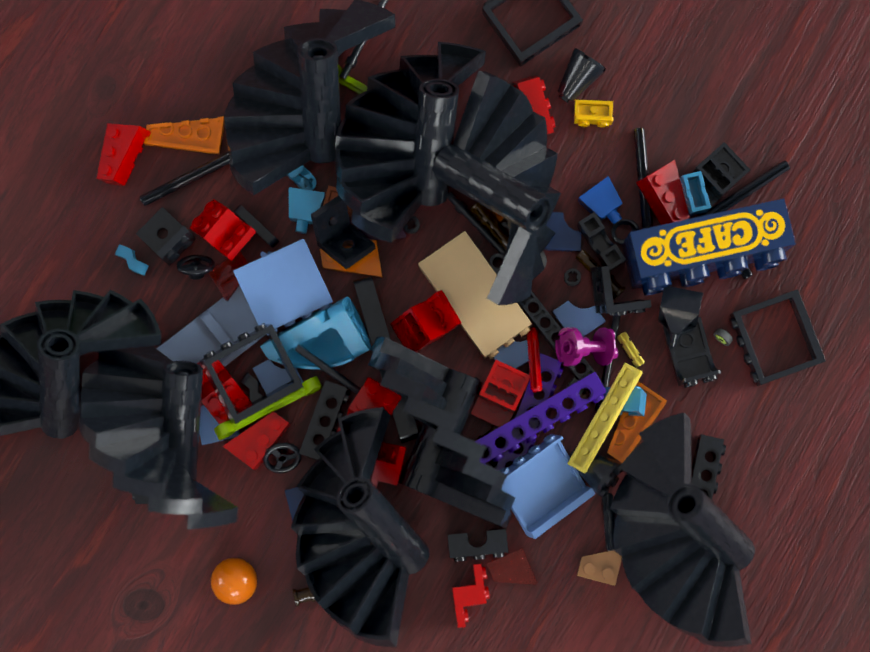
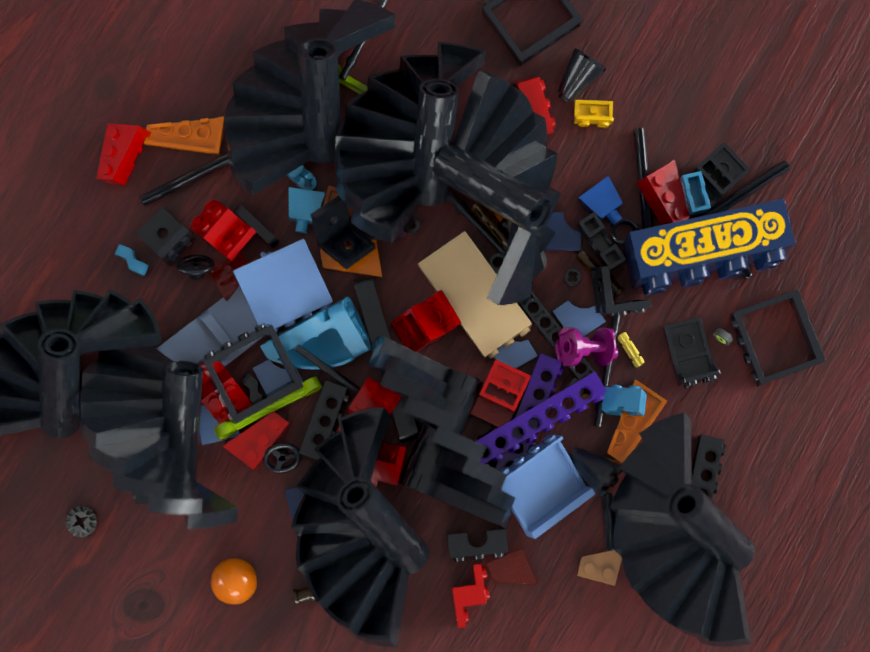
red axle [527,327,542,393] -> none
light yellow tile [567,363,643,474] -> none
black piece [658,286,703,346] -> none
none -> dark grey gear [65,506,97,537]

